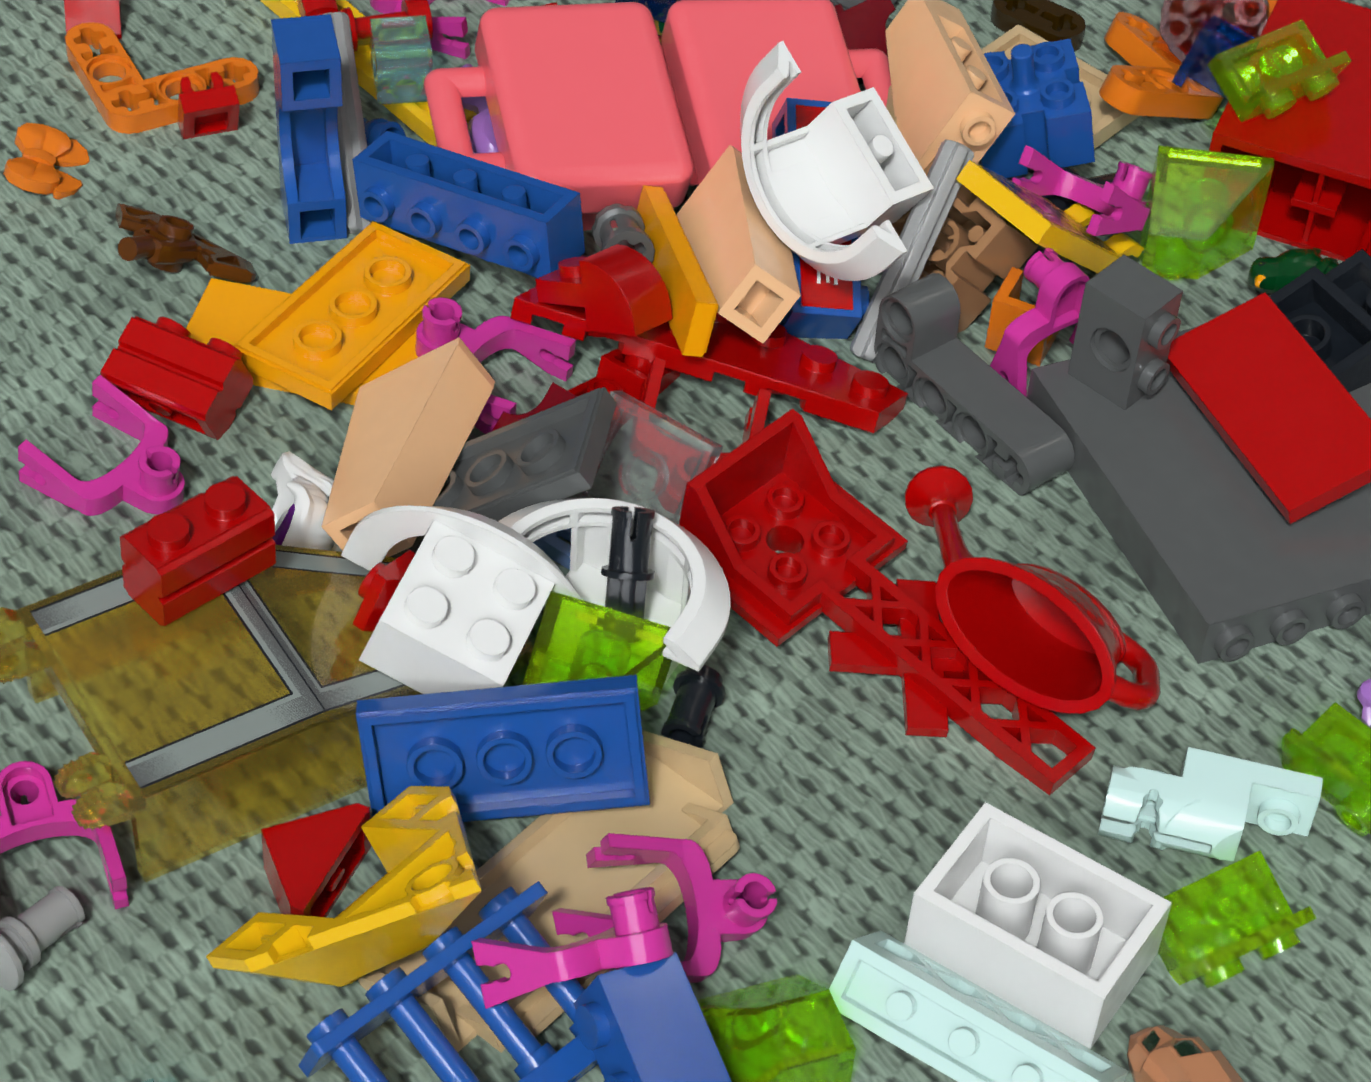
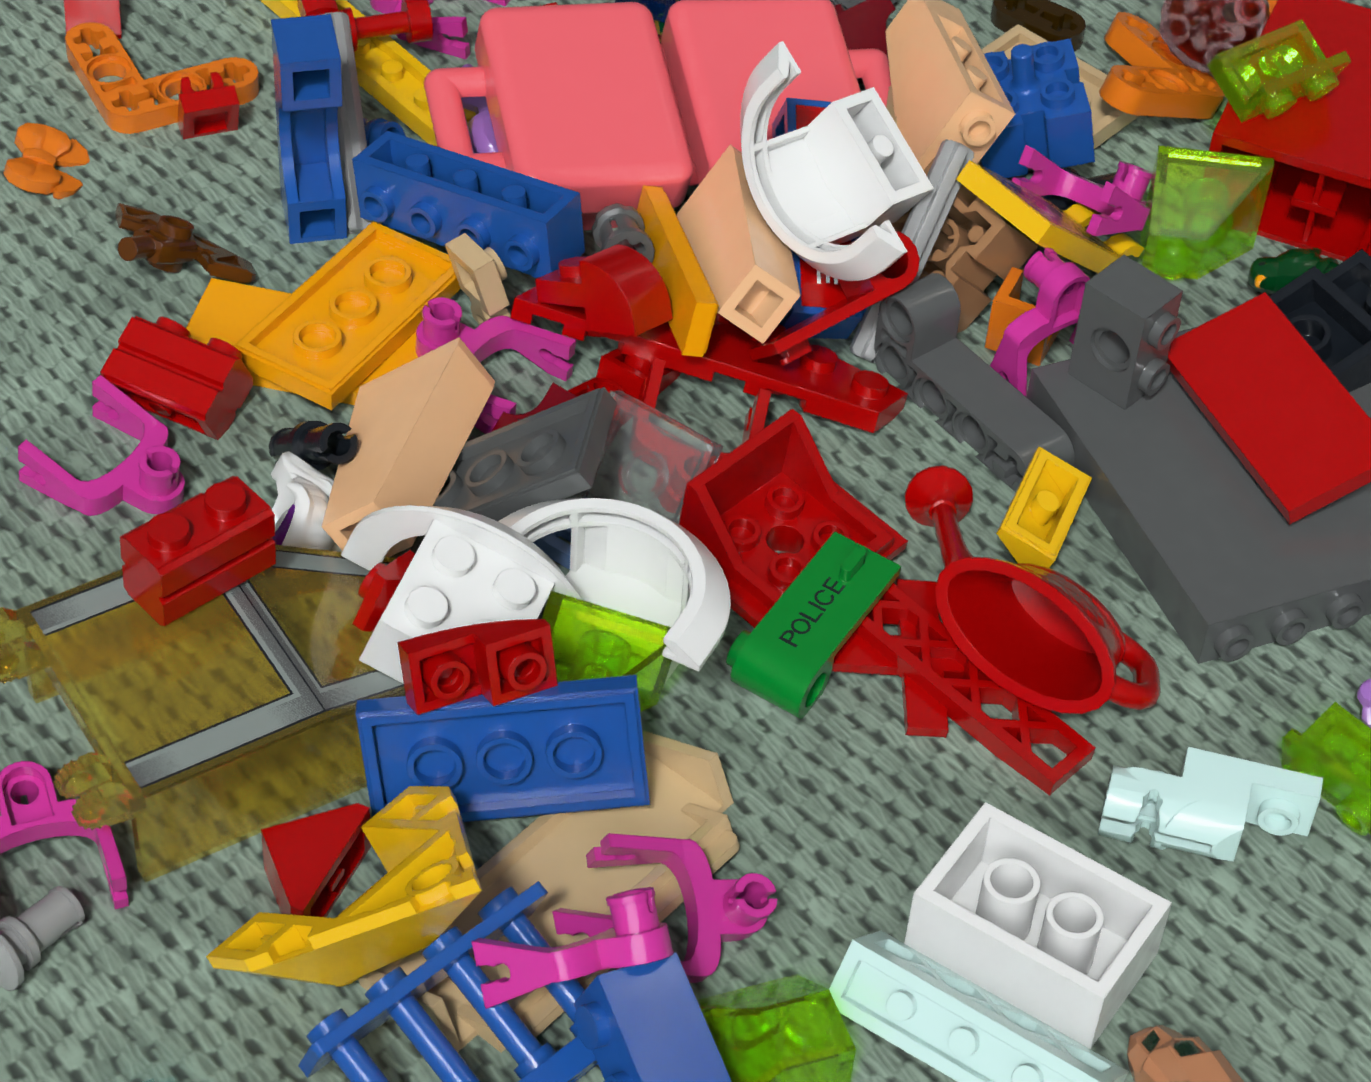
clear light blue brick [370,15,433,105] -> none
black axle [601,506,655,643] -> none
black pin [661,665,726,748] -> none
clear neon green bracket [1158,851,1317,988] -> none
clear blue panel [1172,15,1258,98] -> none
none -> black pin [269,420,358,470]
none -> red slope [397,619,558,715]
none -> tan plate [445,233,511,325]
none -> green door [726,532,902,719]
none -> red door [747,231,920,366]
none -> yellow slope [996,446,1092,568]

